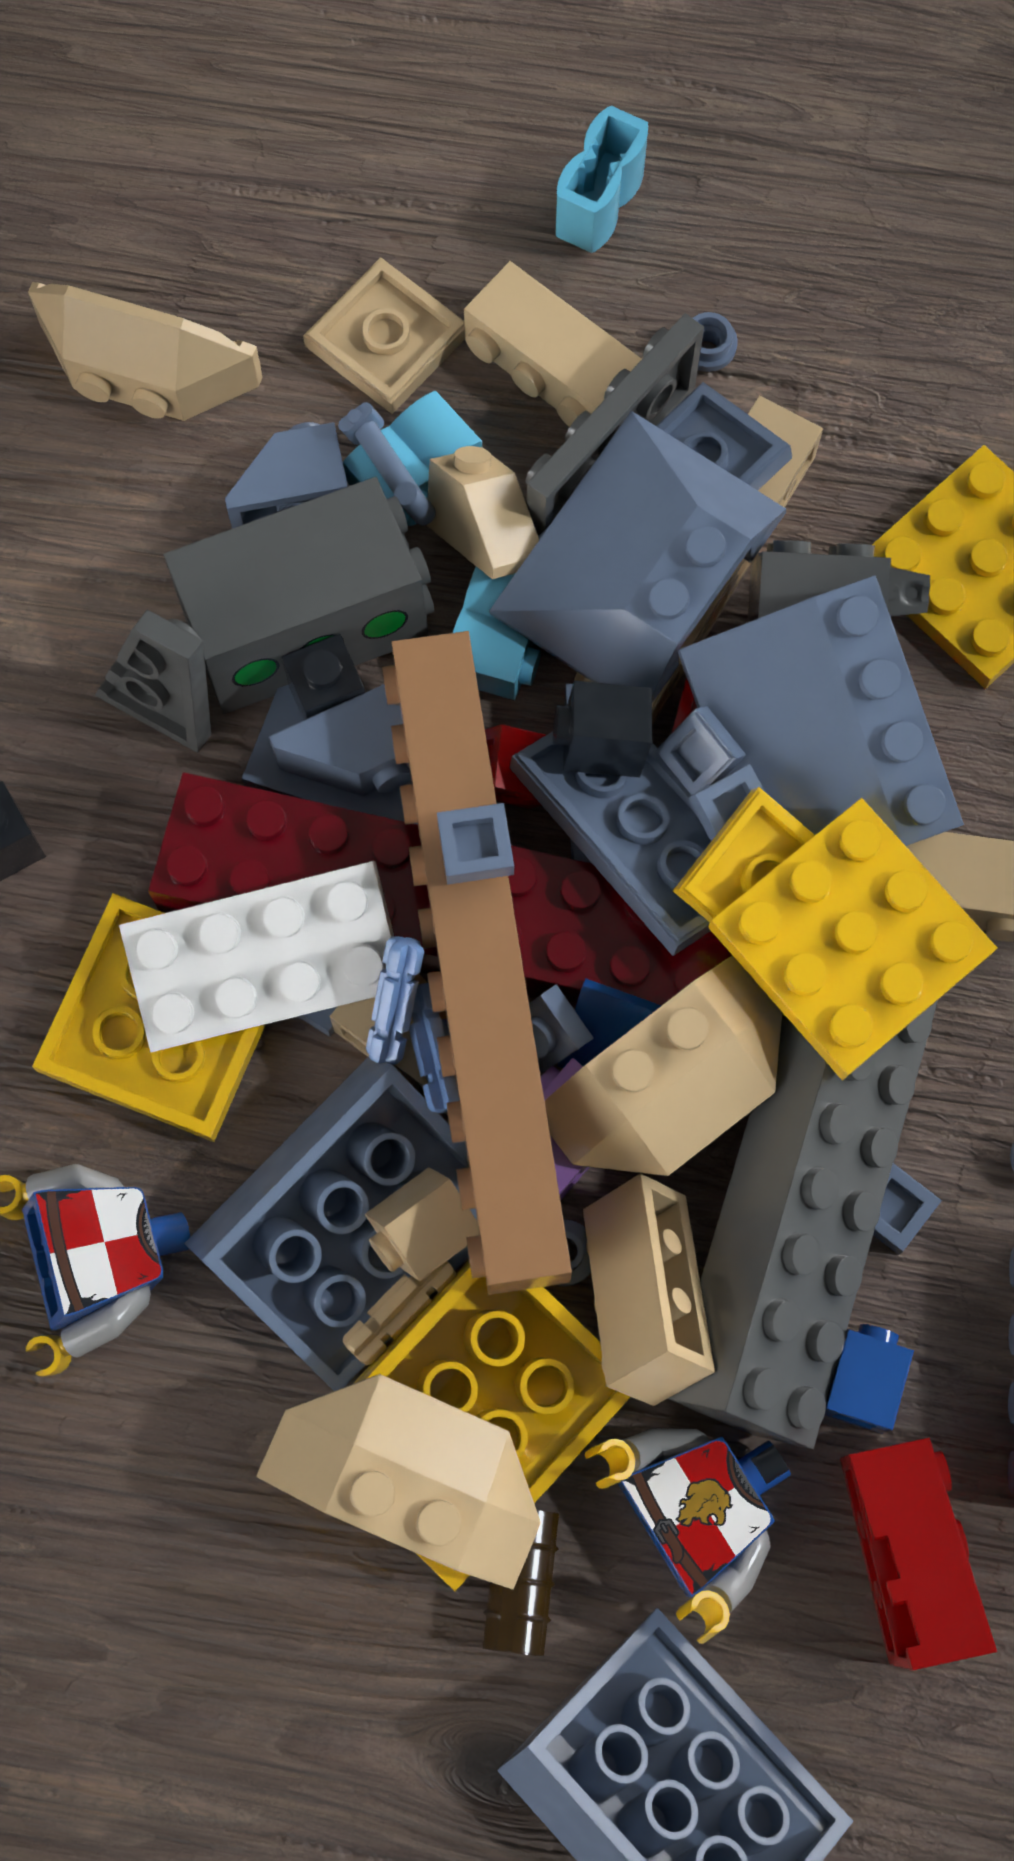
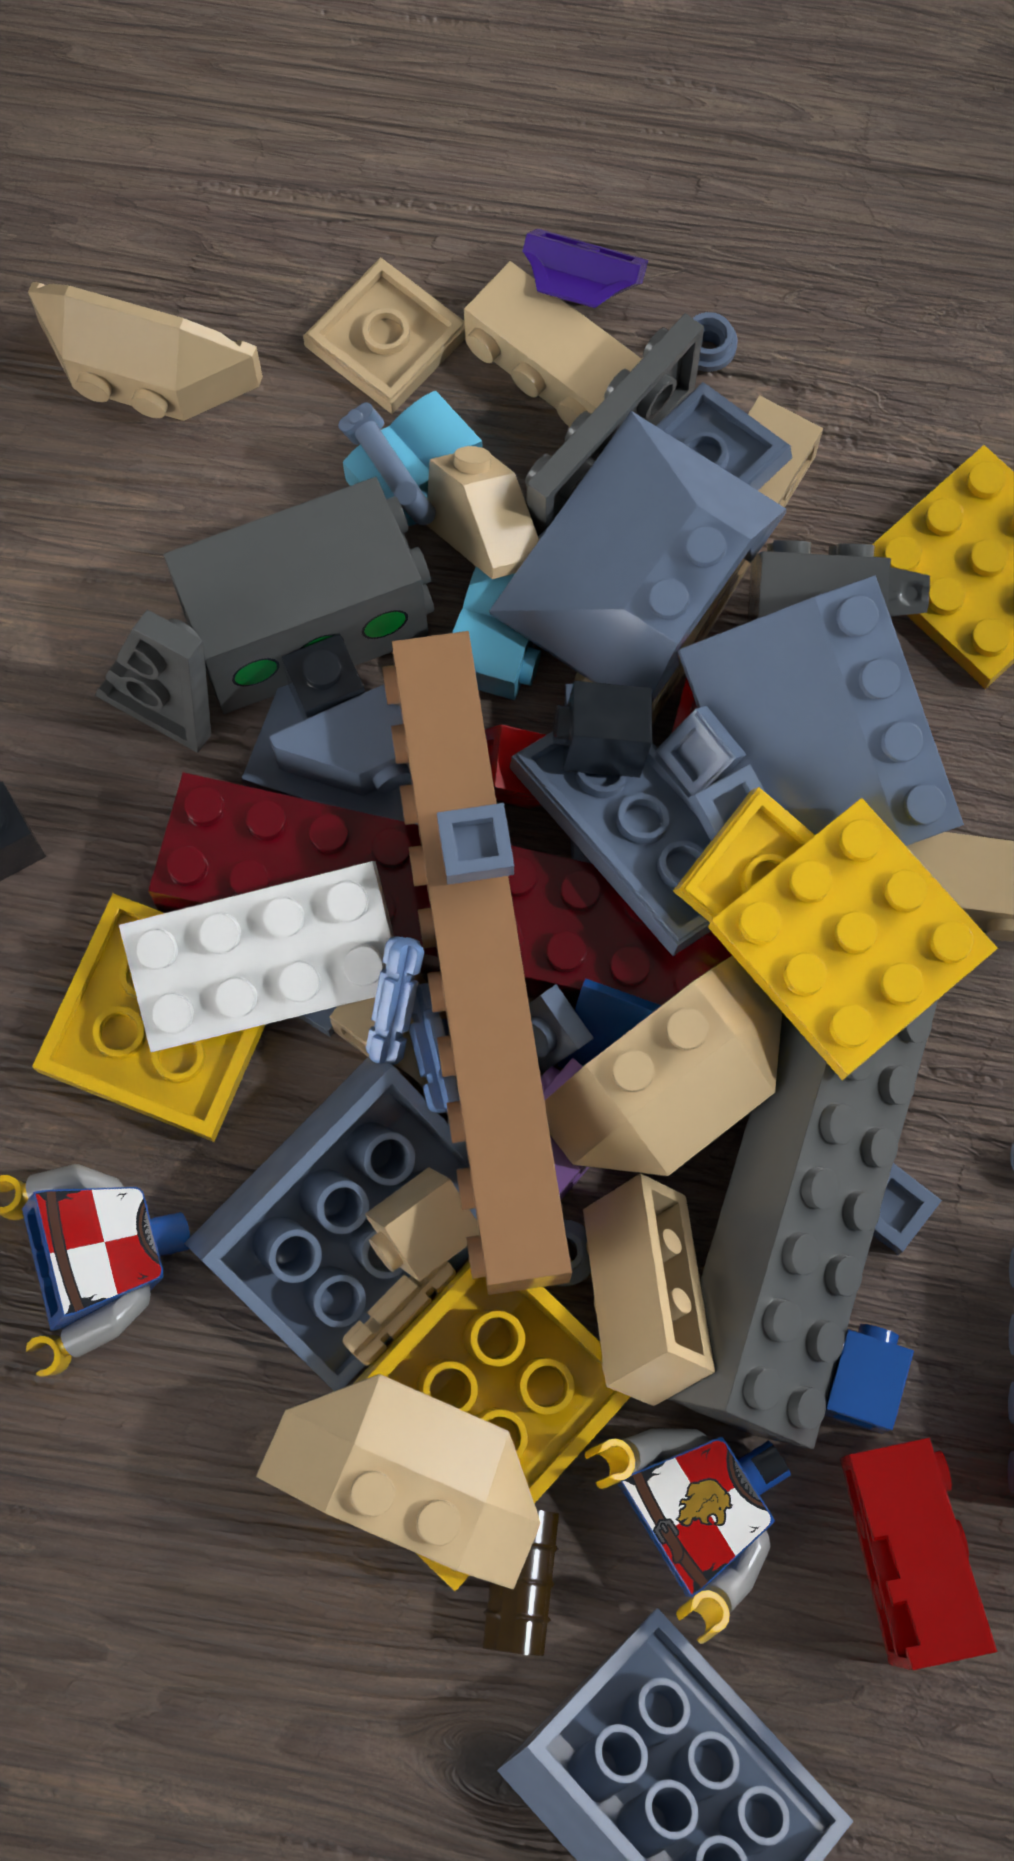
sand blue slope [225,422,347,529] -> none
medium azure brick [555,106,648,253] -> none
none -> dark purple slope [523,228,649,308]

